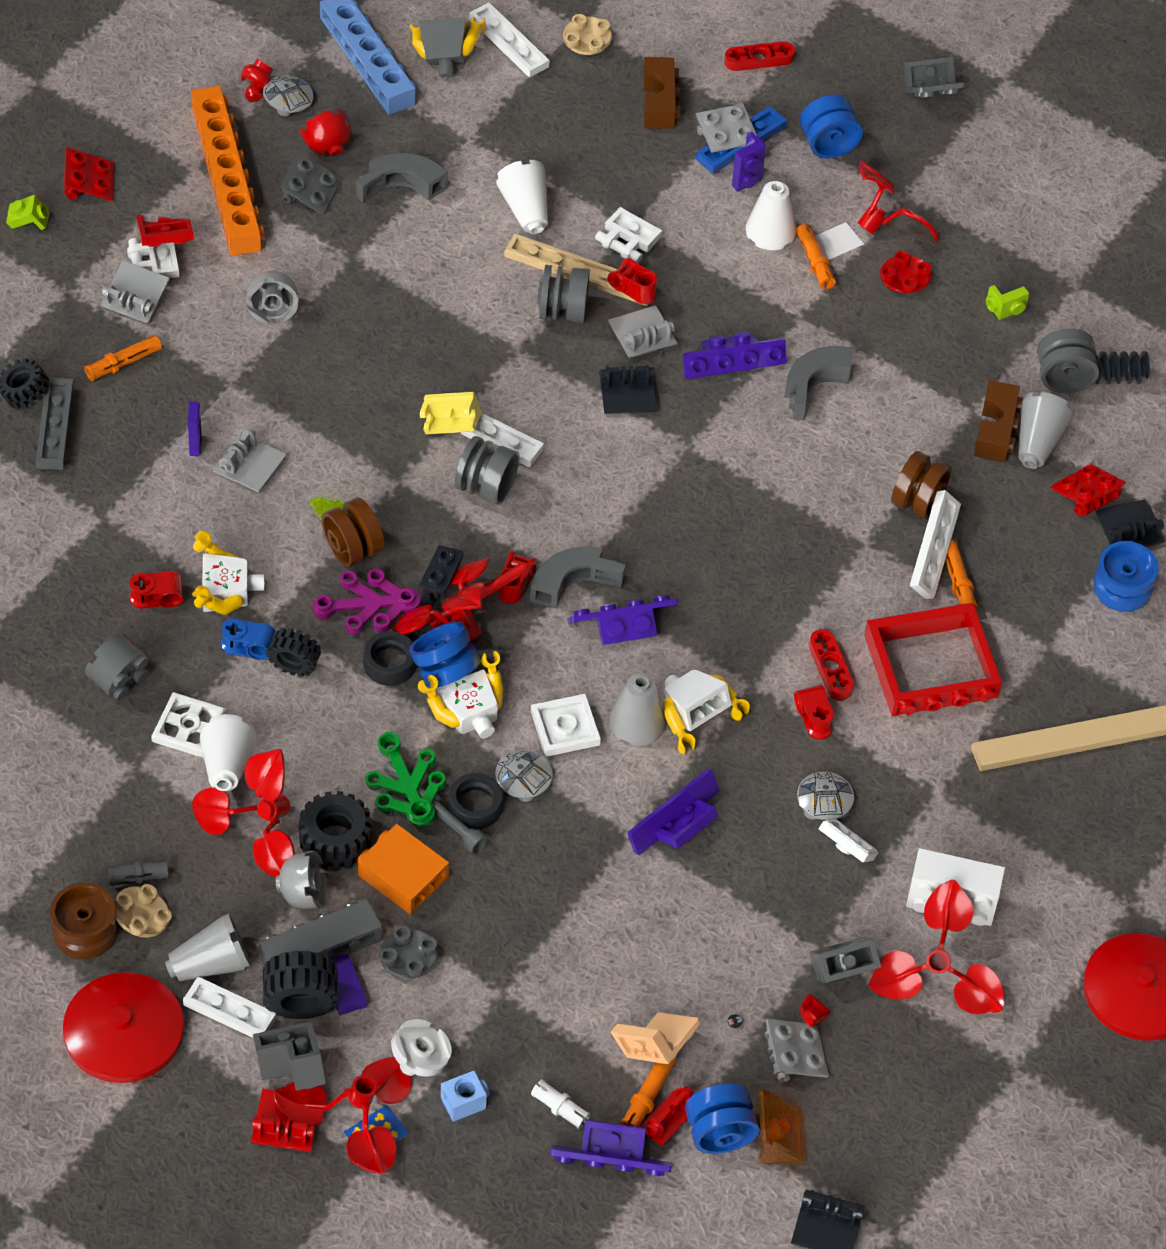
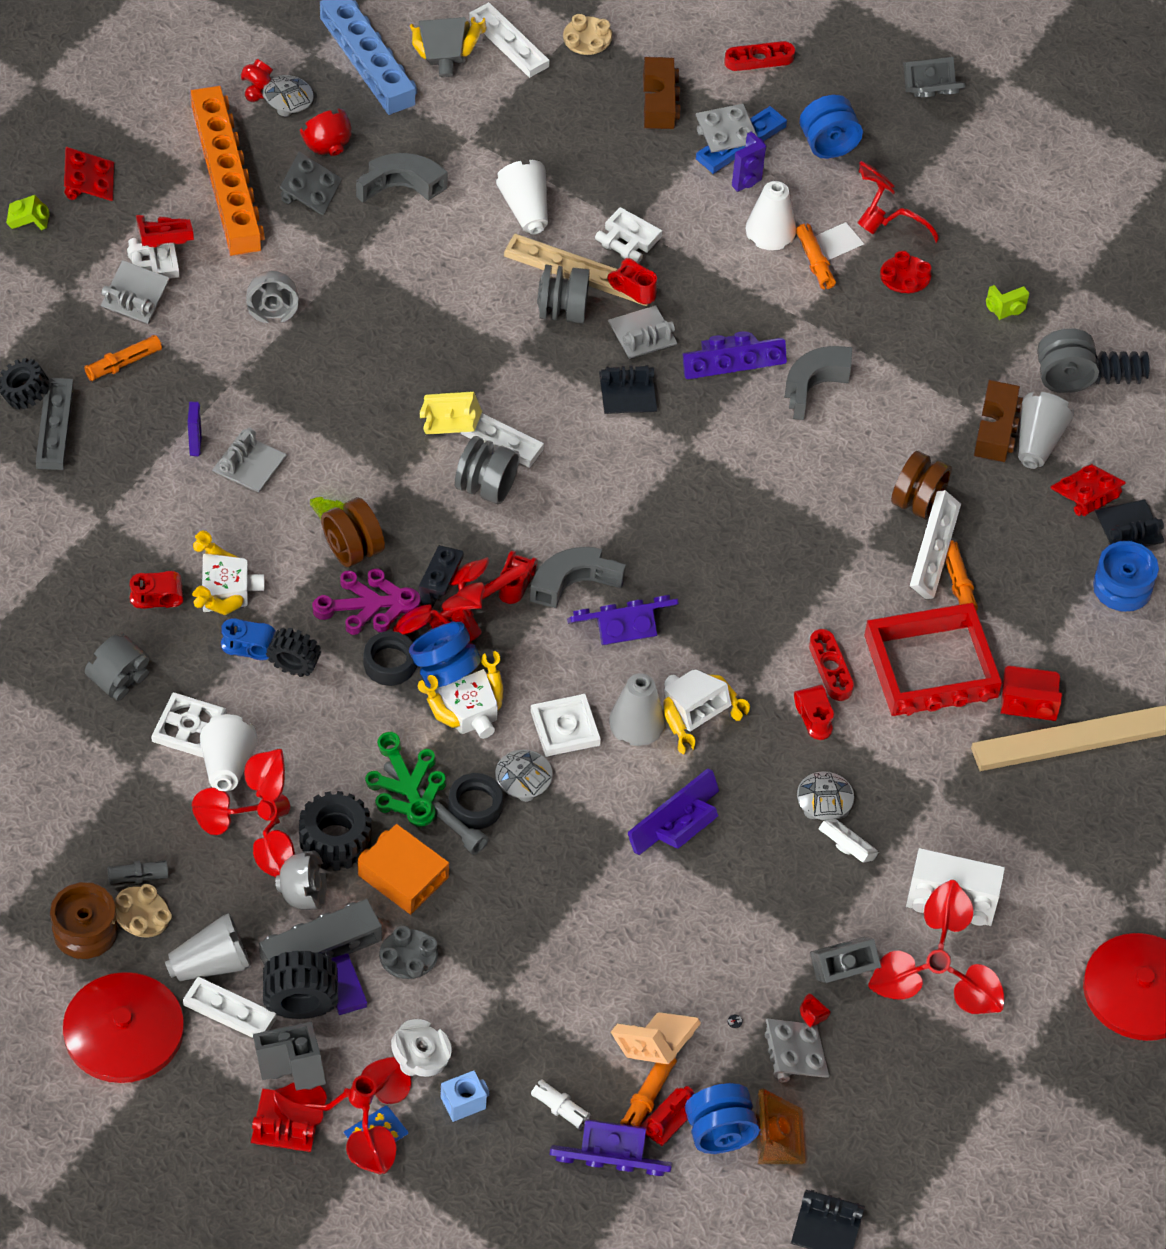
none -> red bracket [1000,666,1062,721]

